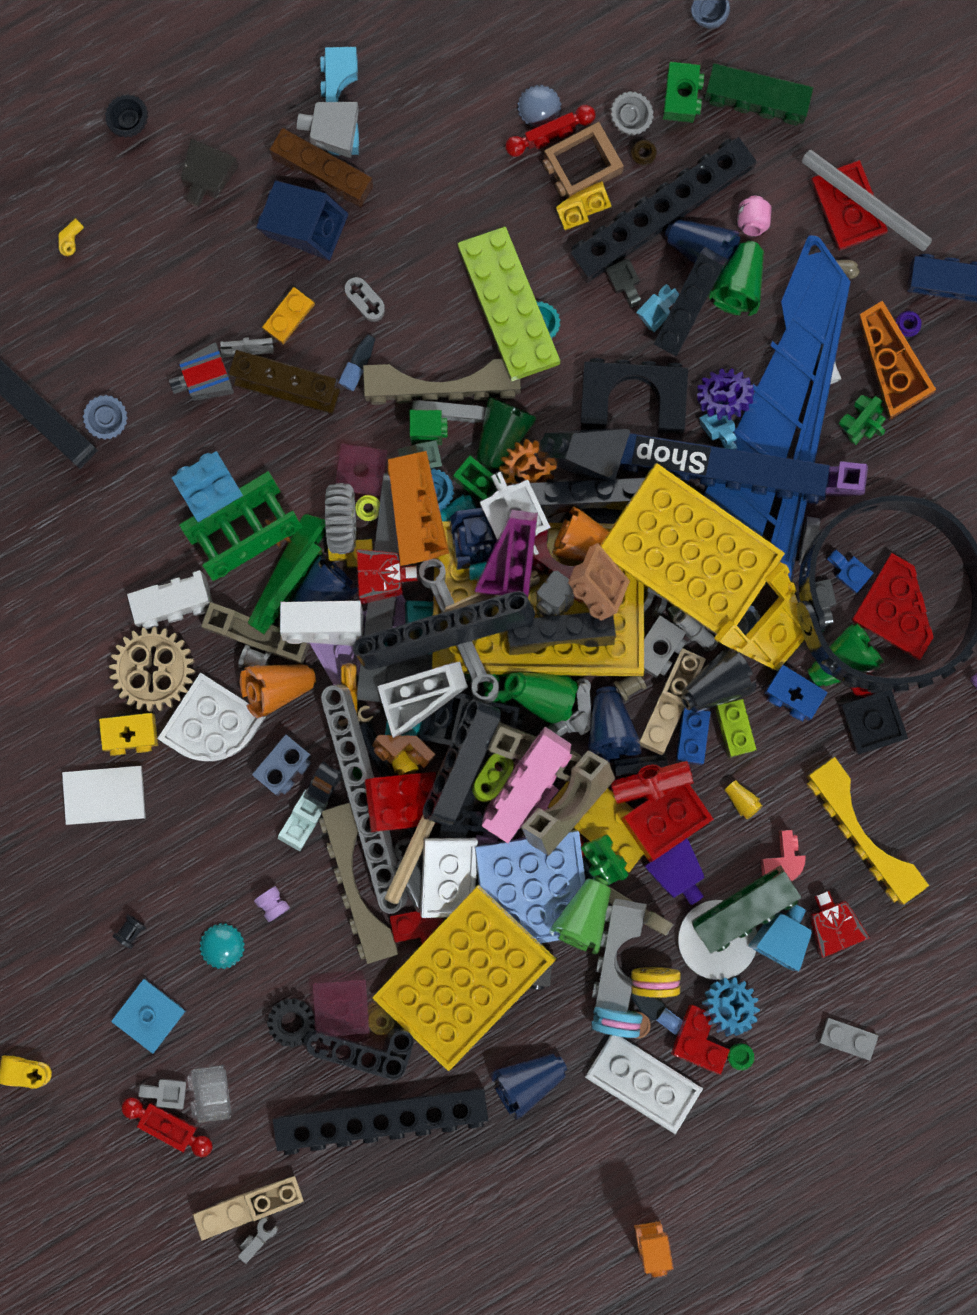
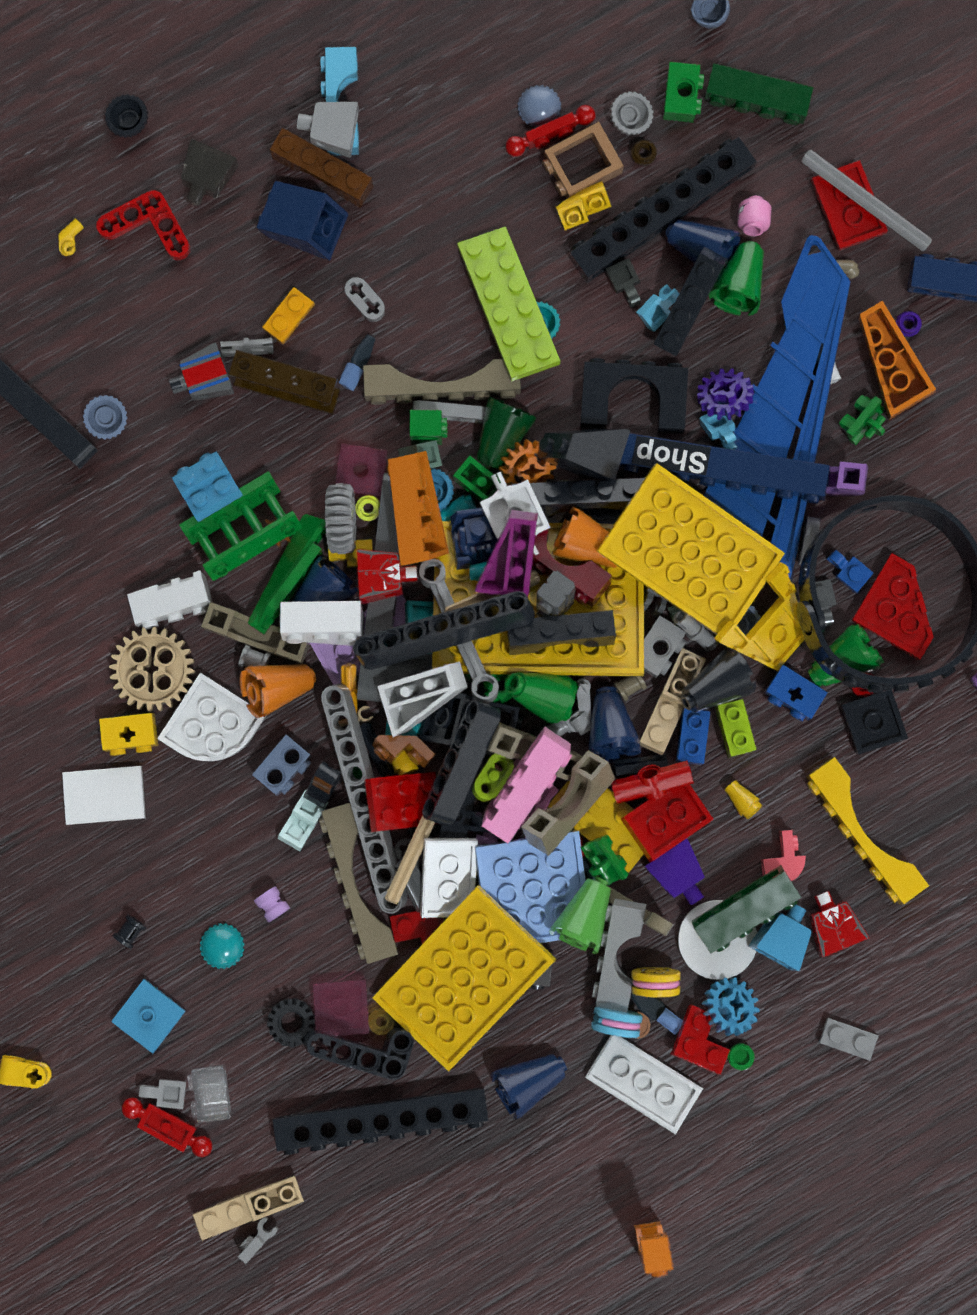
nougat plate [568,543,630,621] -> none
none -> red beam [96,190,190,260]

